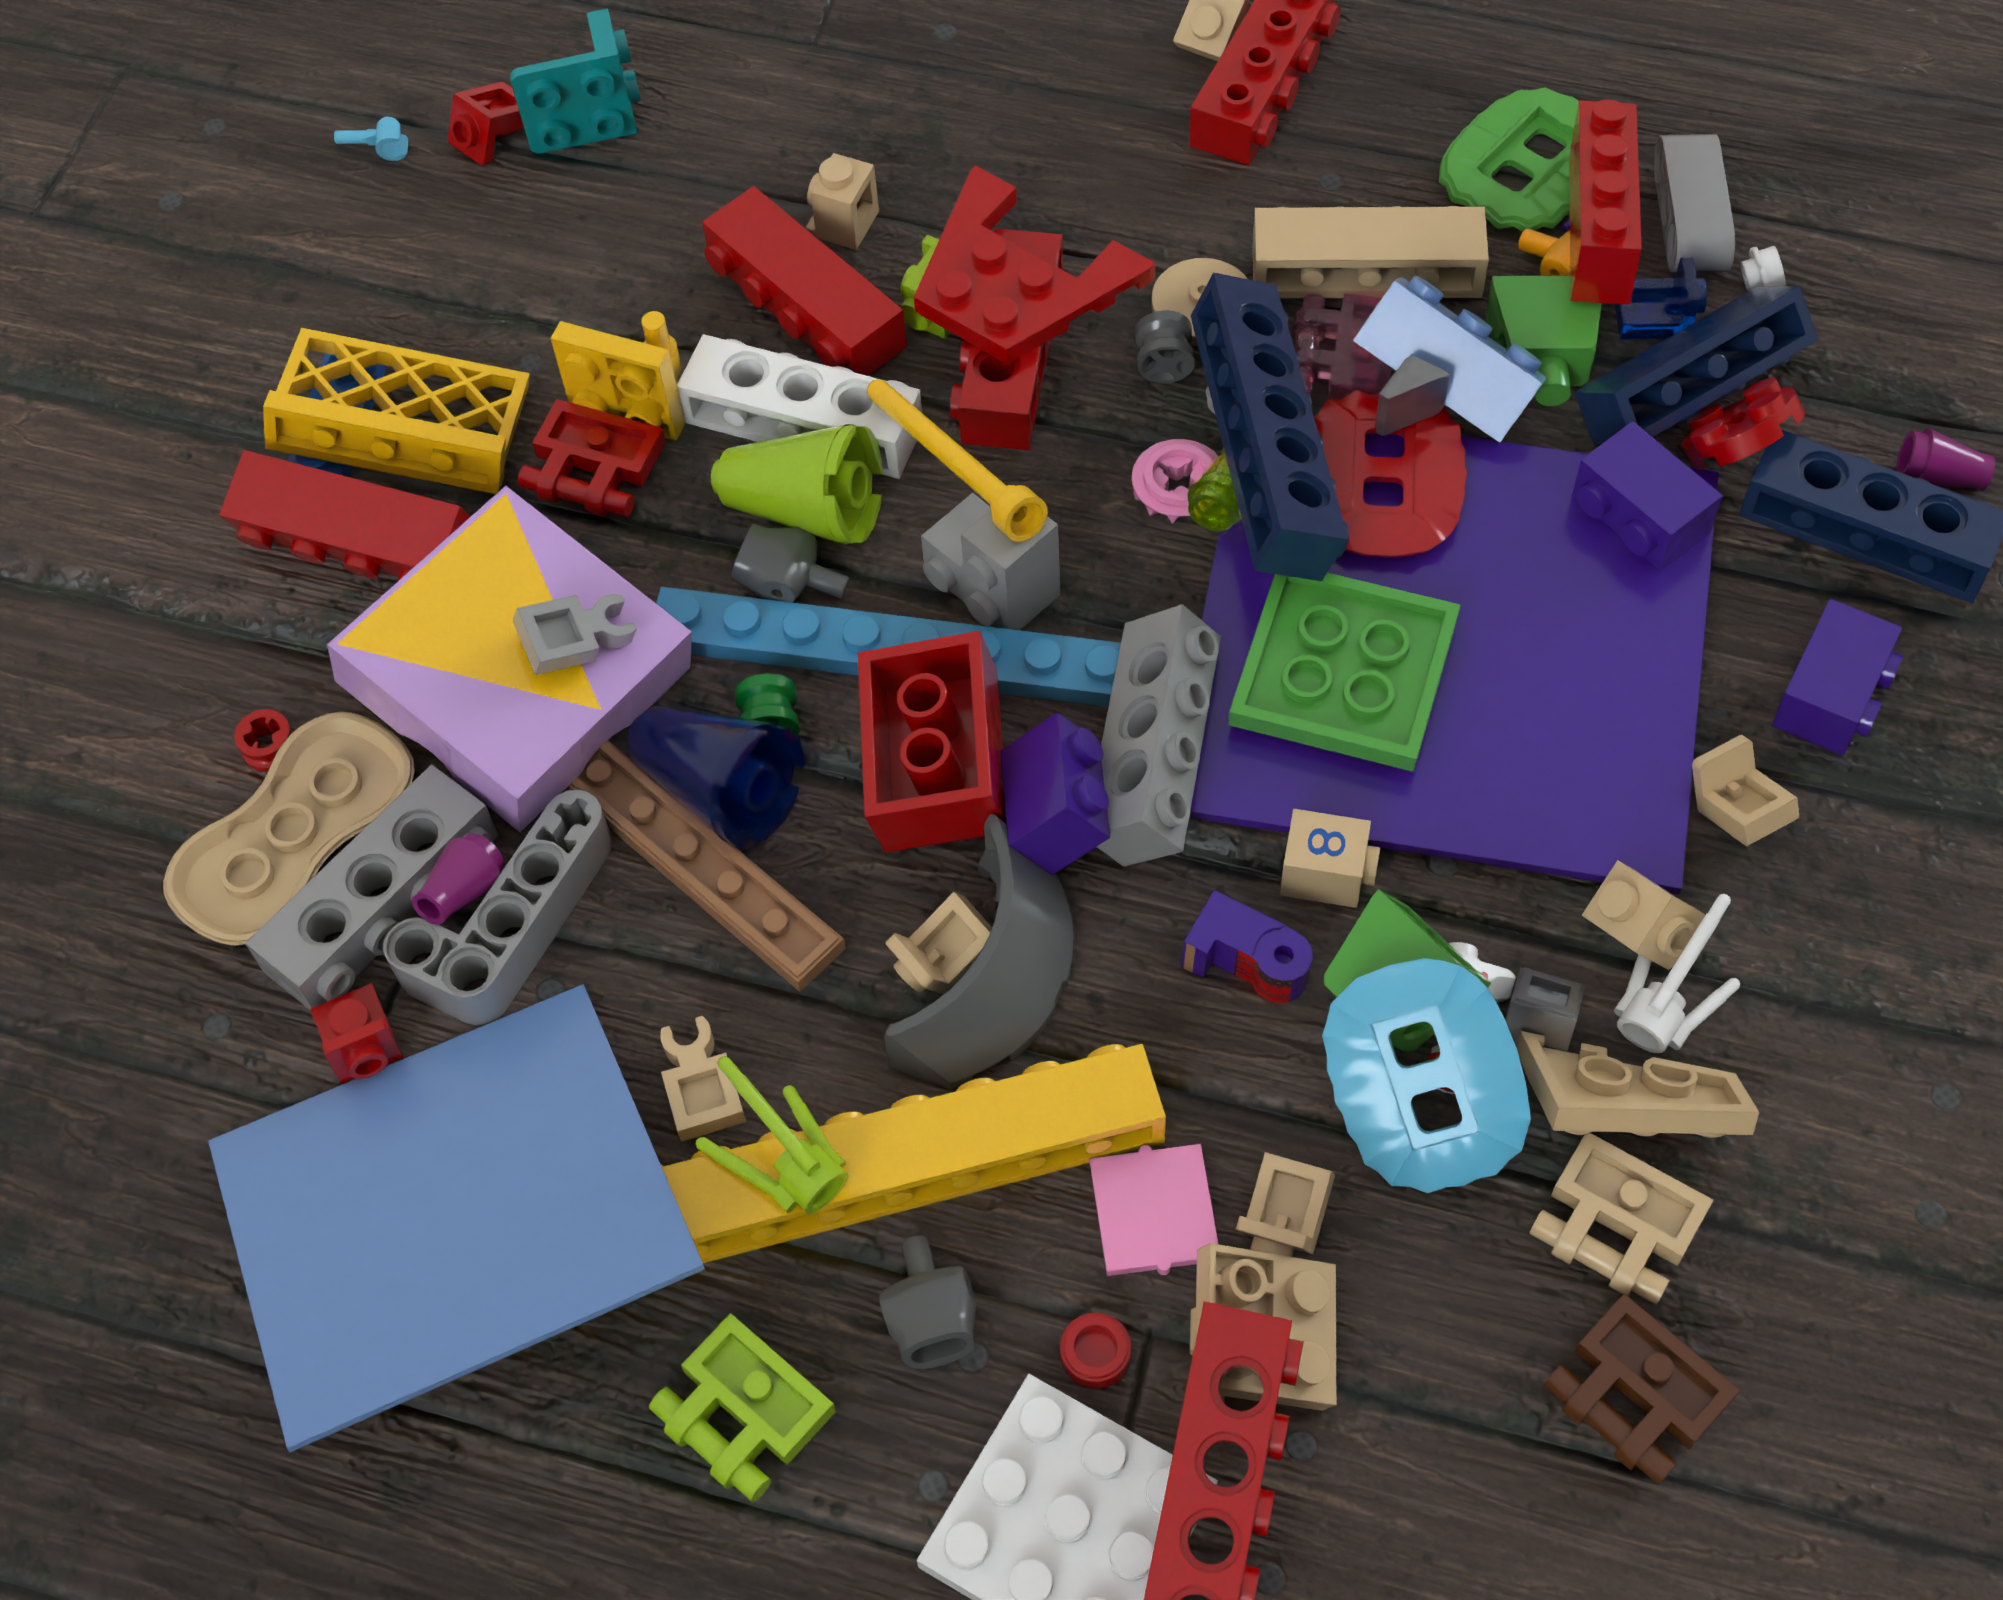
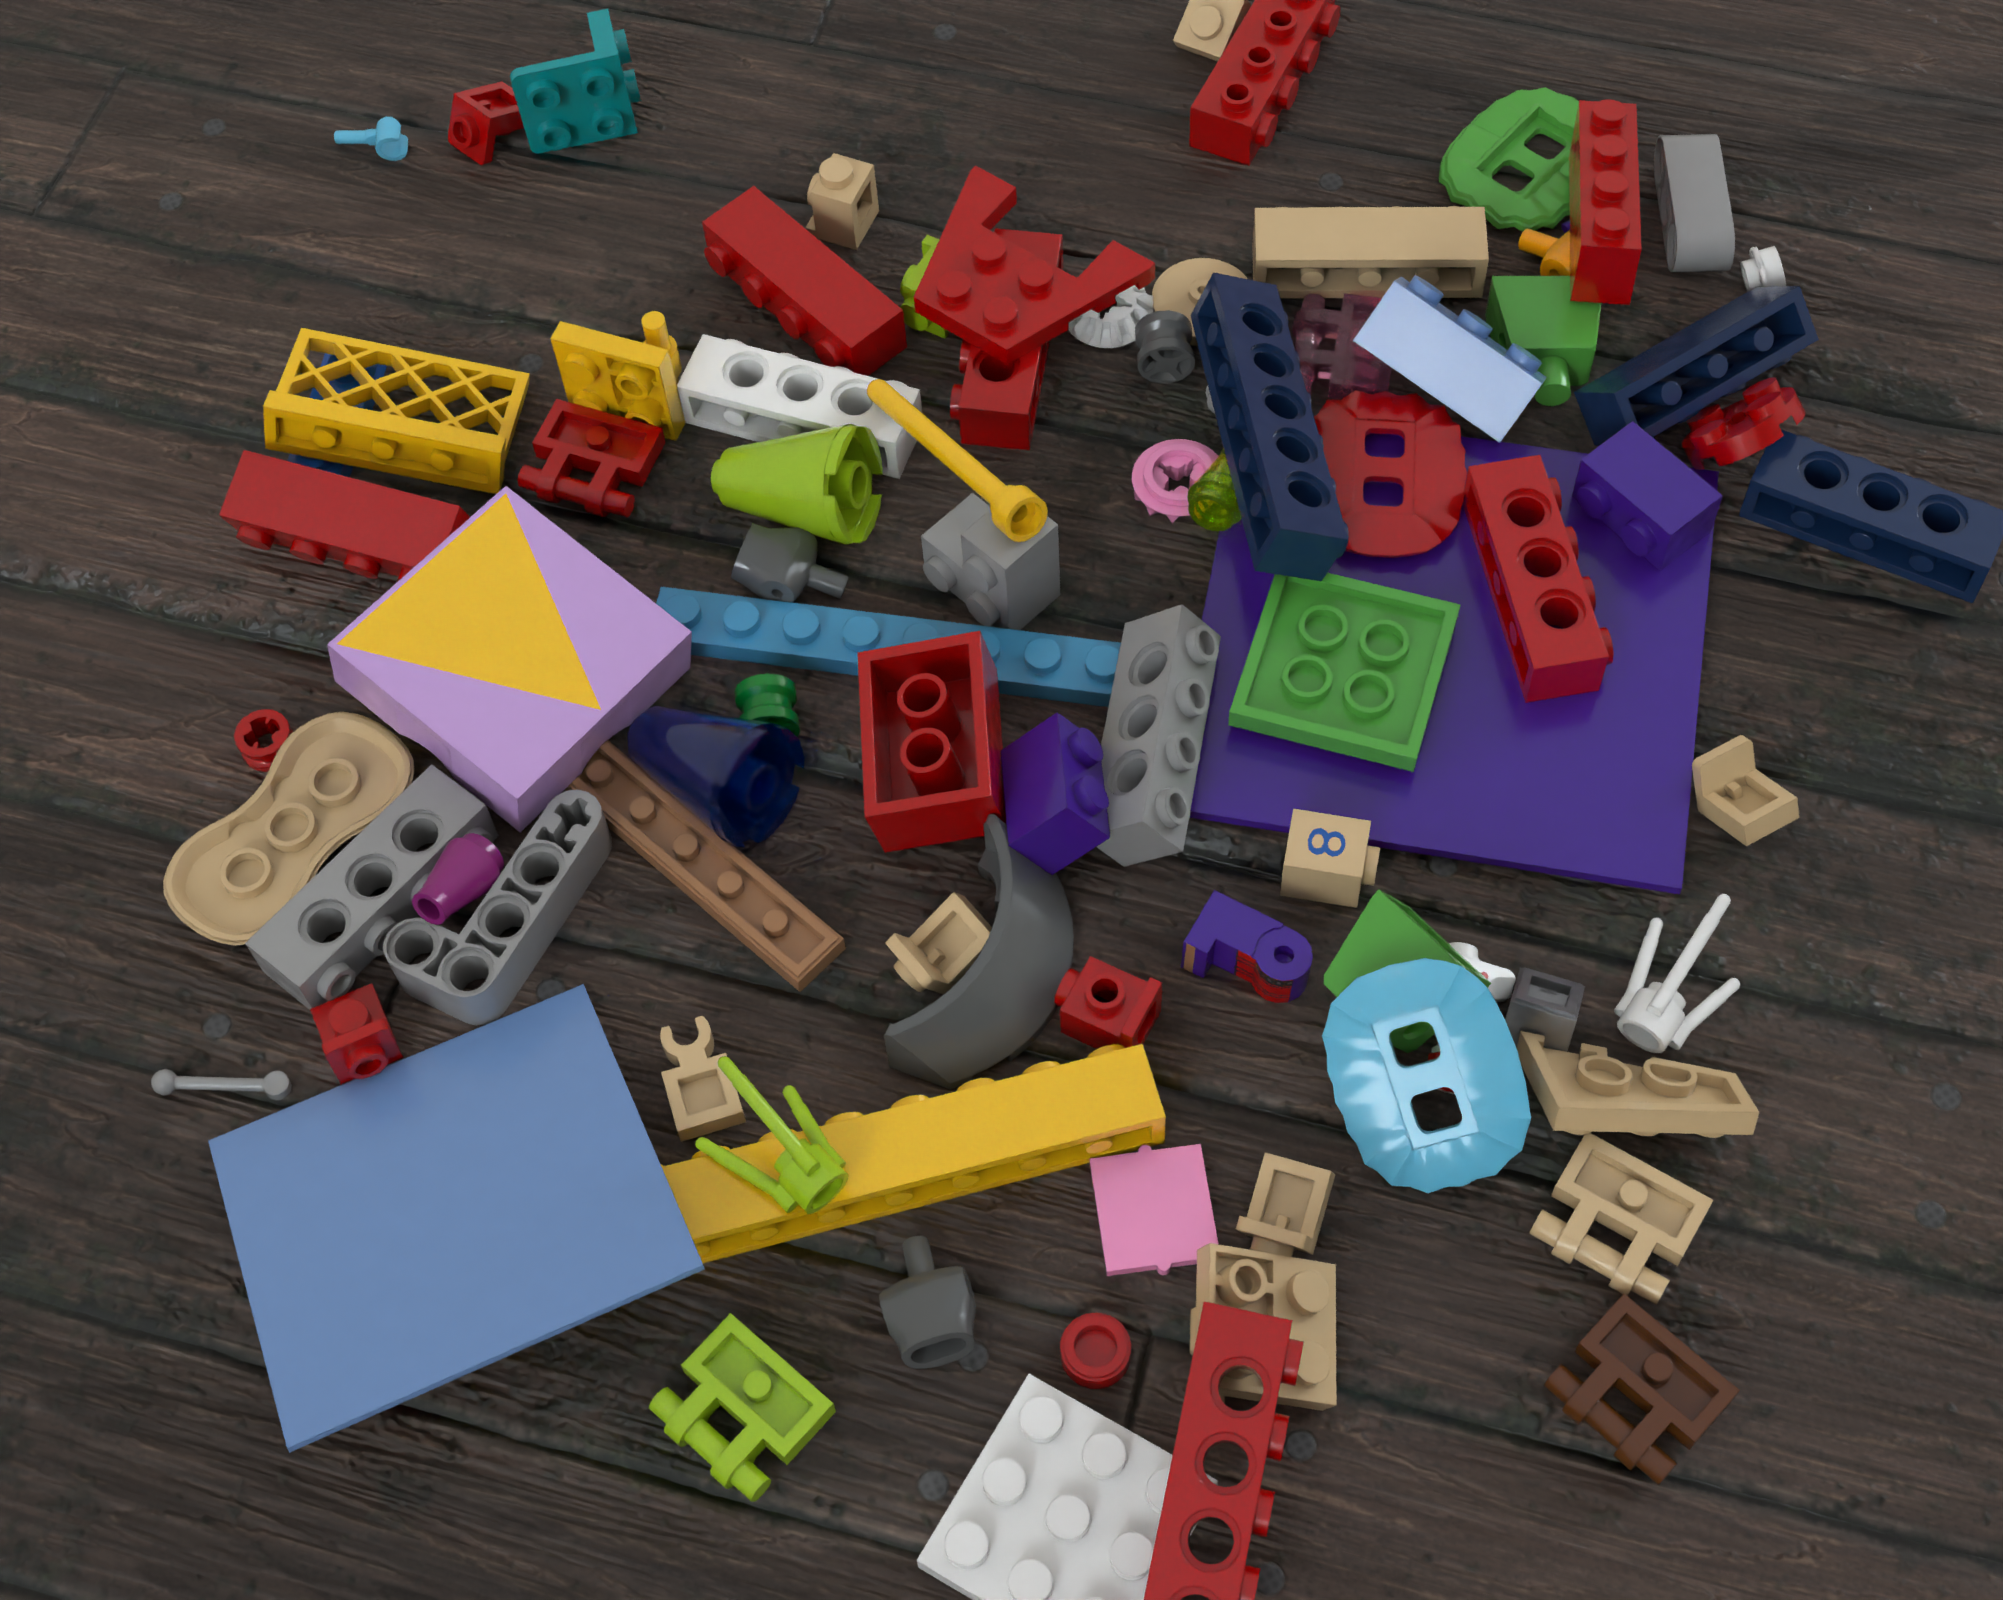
light grey plate [513,594,637,675] -> none
flat silver slope [1375,354,1449,436] -> none
tan bracket [1582,860,1705,969] -> none
clear blue bracket [1615,257,1707,340] -> none
dark purple brick [1771,599,1904,756] -> none
magenta cone [1896,428,1995,491] -> none
none -> light grey hinge [151,1069,292,1100]
none -> red brick [1054,956,1162,1049]
none -> white gear [1069,285,1153,348]
none -> red brick [1463,455,1614,703]

